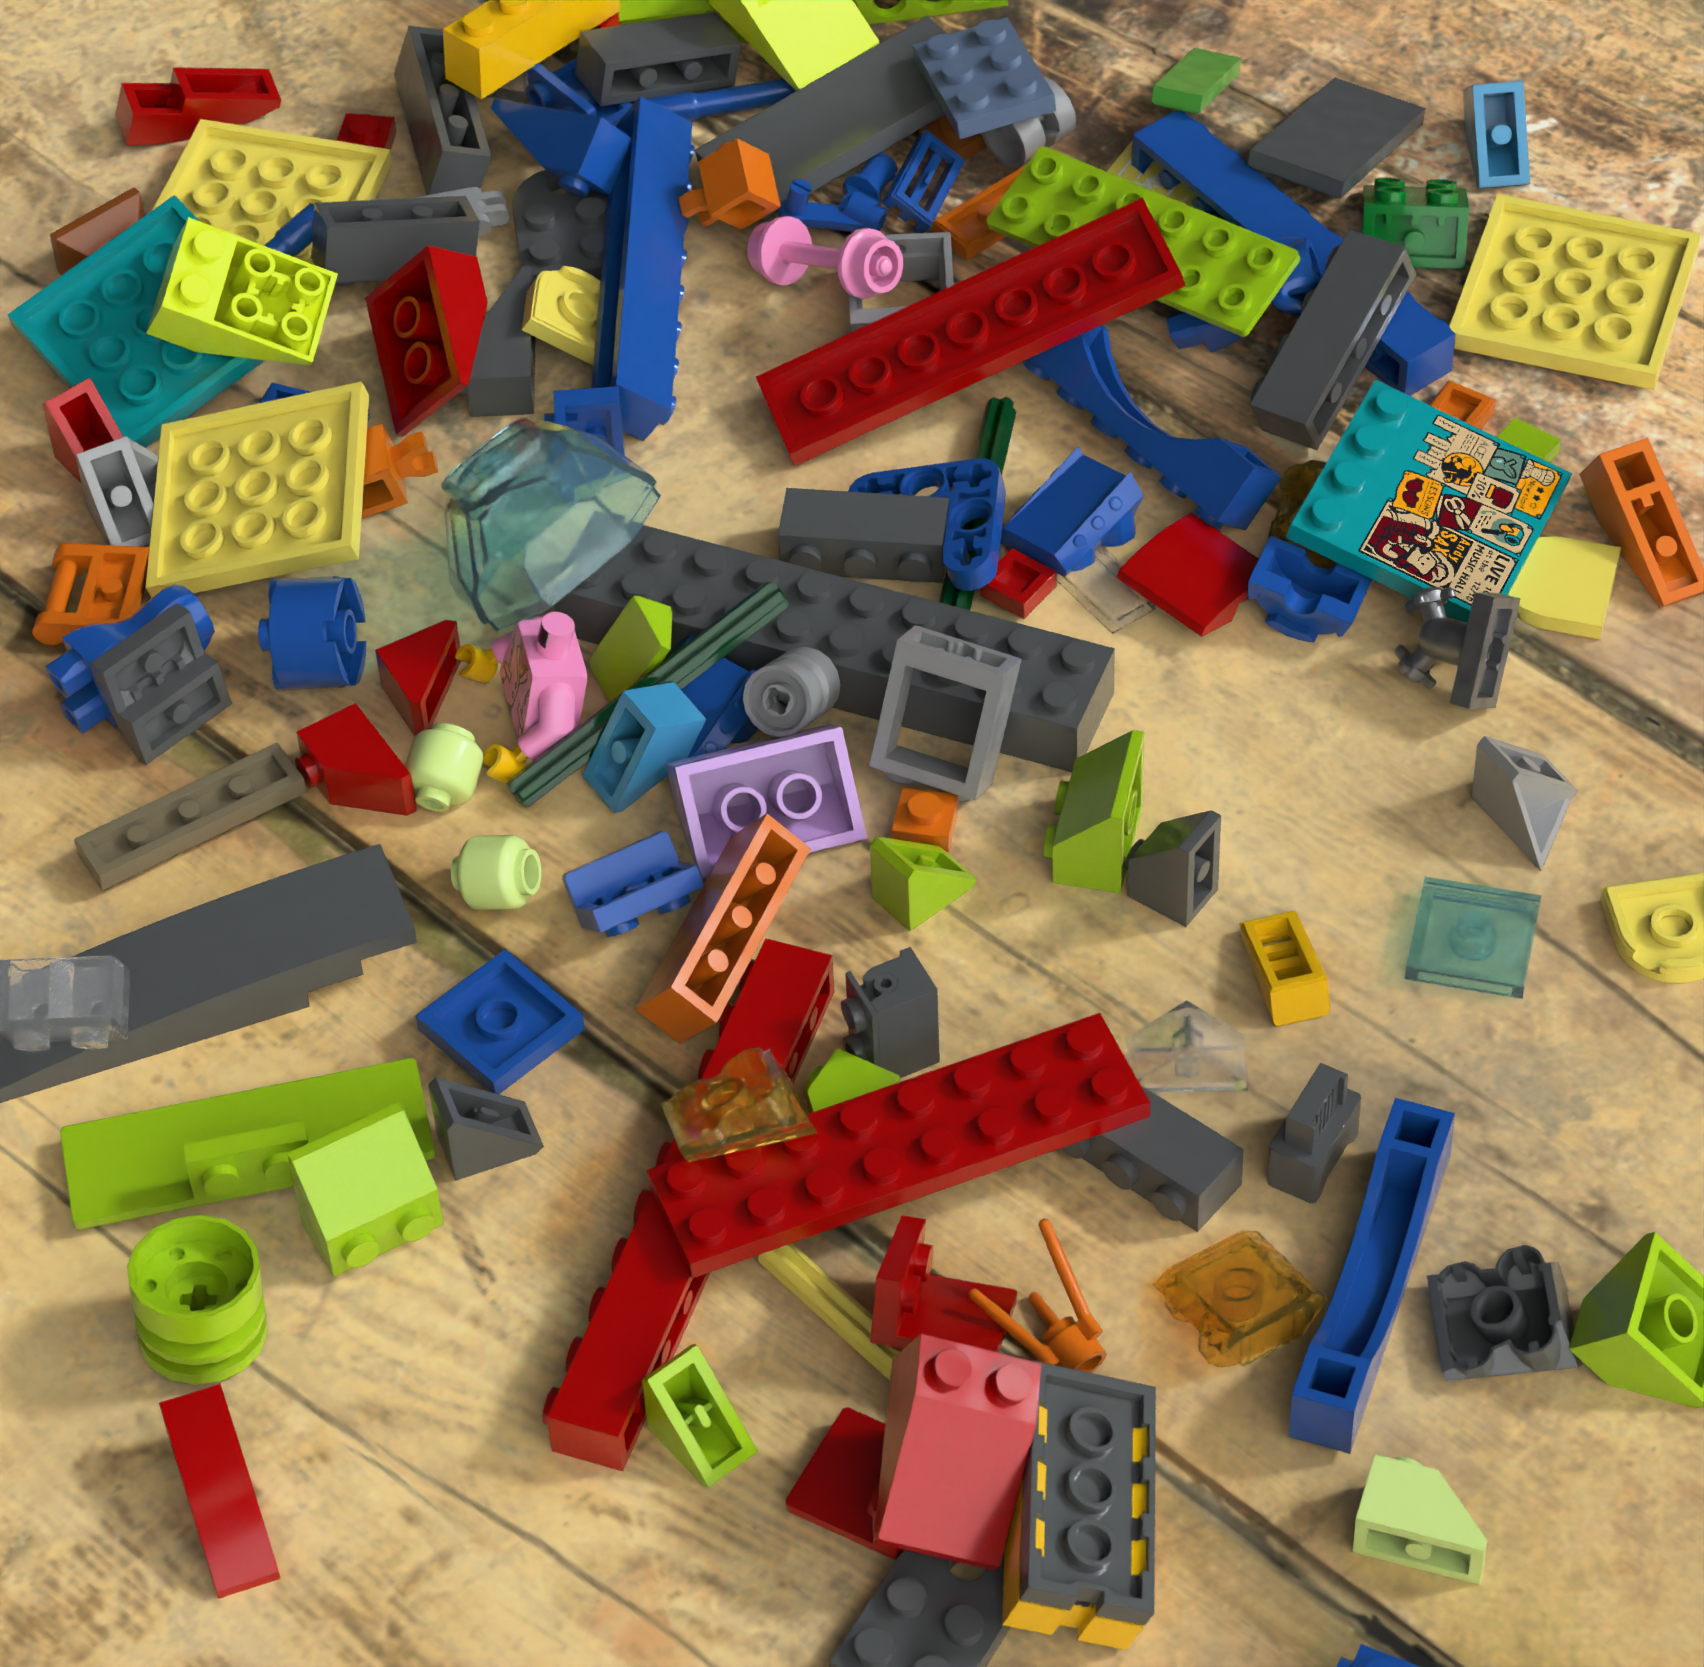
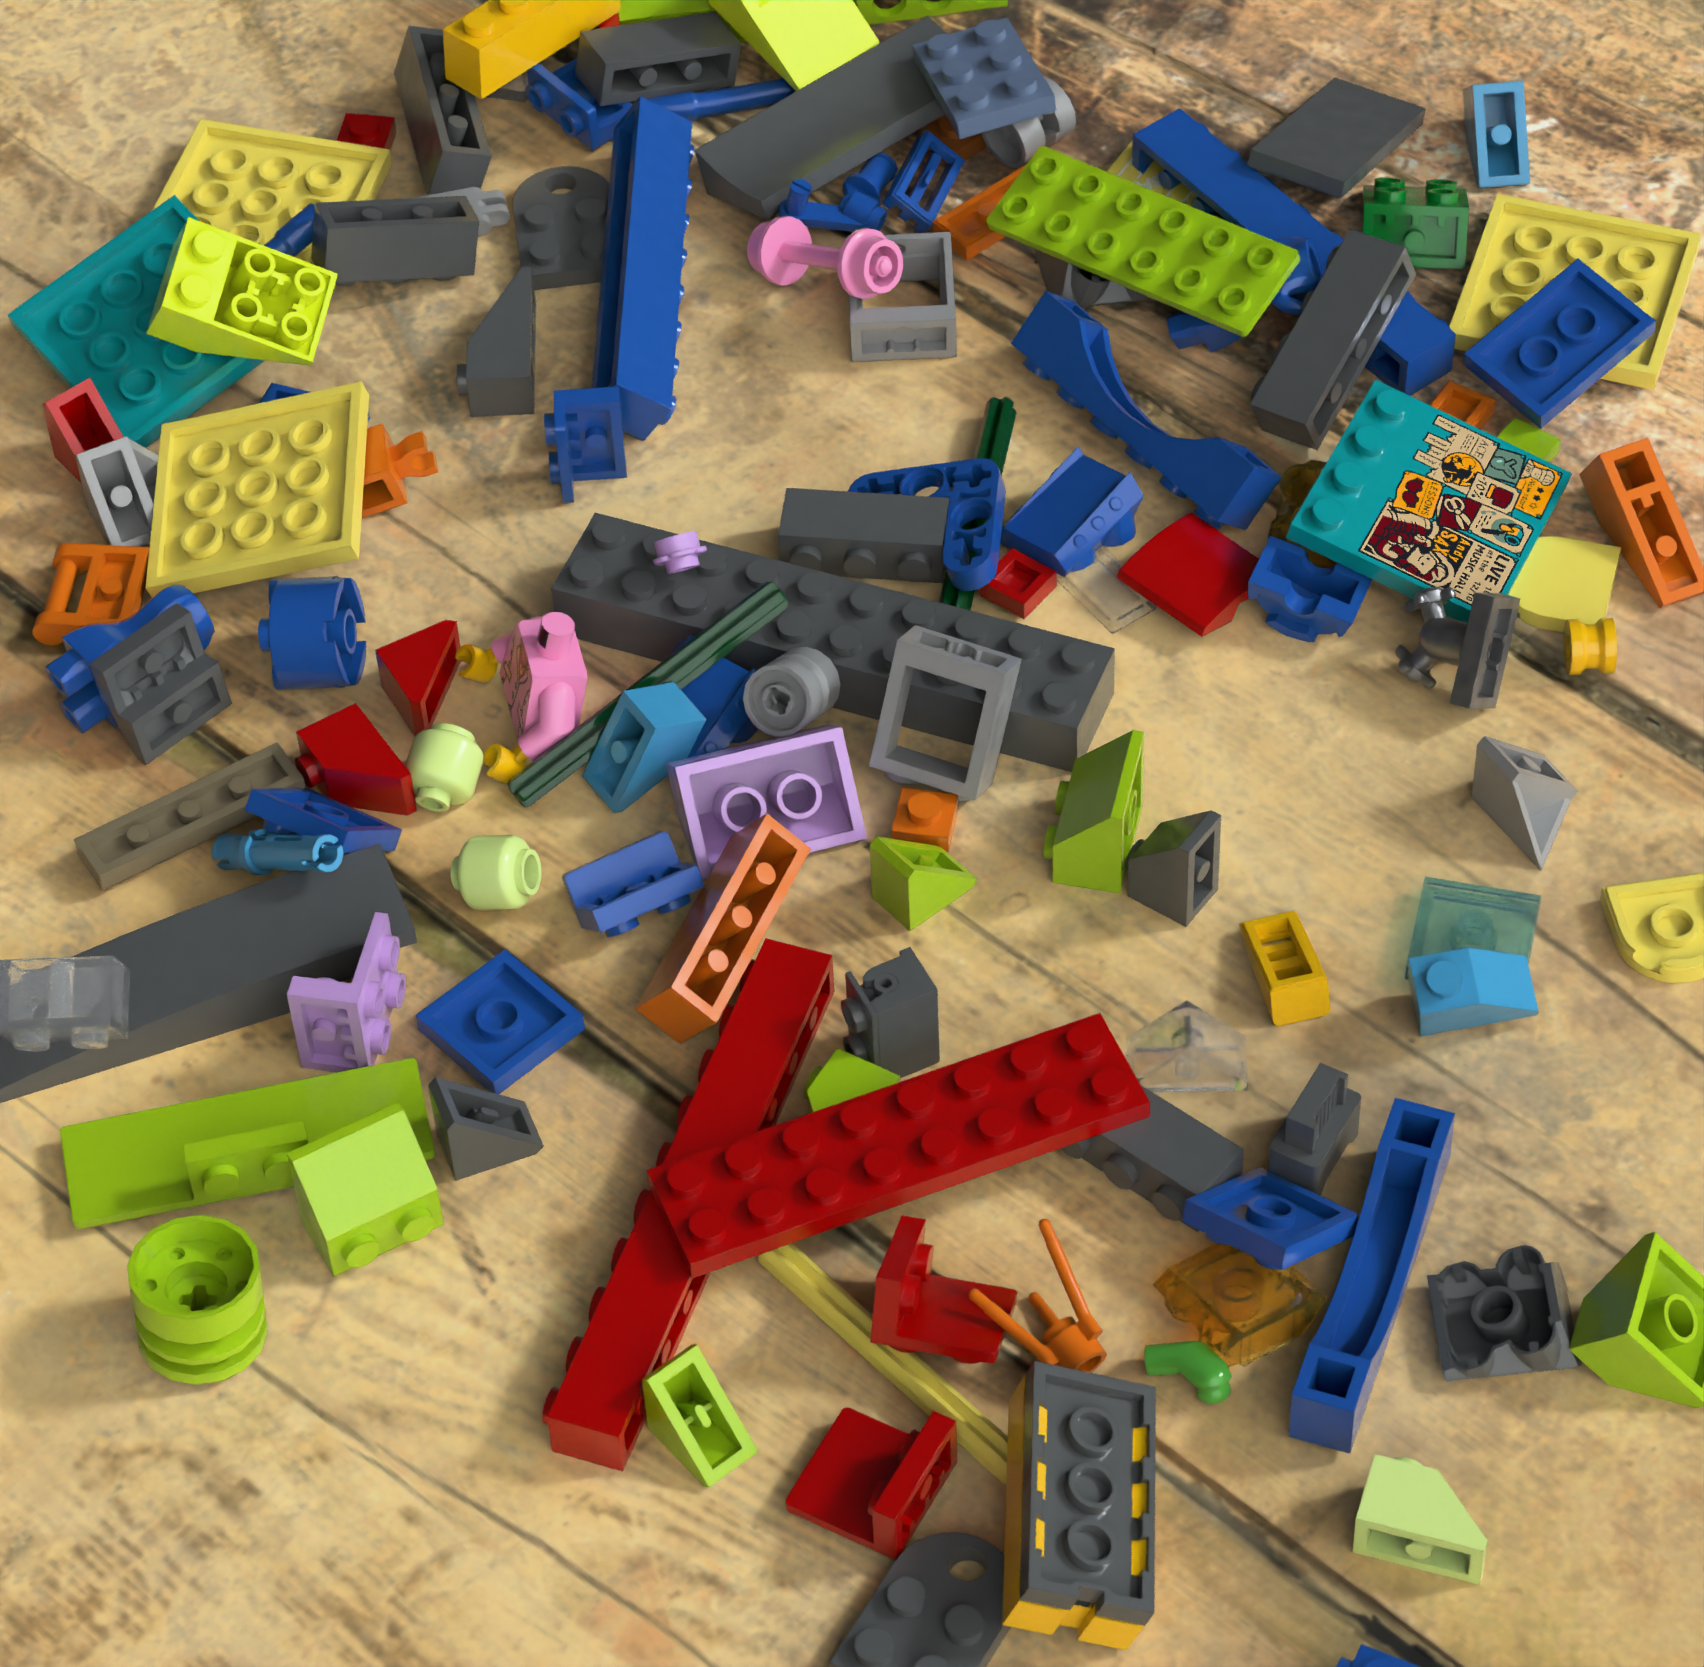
dark orange slope [49,187,145,275] -> none
red slope [115,67,281,146] -> none
red slope [159,1383,281,1599] -> none
red slope [365,245,488,436] -> none
clear light blue rock [441,417,661,632] -> none
blue slope [490,99,632,197] -> none
light yellow tile [521,266,601,365] -> none
lime slope [589,596,672,702] -> none
clear yellow slope [661,1047,818,1162] -> none
orange brick [678,139,781,230] -> none
red plate [756,198,1186,466] -> none
slope [873,1334,1042,1571] -> none
bright green tile [1151,48,1242,114] -> none
none -> dark azure pin [212,829,343,875]
none -> blue plate [245,788,402,855]
none -> lavender bracket [287,912,406,1072]
none -> lavender plate [653,531,707,574]
none -> bright green arm [1144,1341,1232,1404]
none -> blue plate [1182,1167,1359,1270]
none -> dark azure slope [1409,947,1539,1037]
none -> blue plate [1464,259,1656,429]
none -> yellow wheel [1564,618,1617,675]

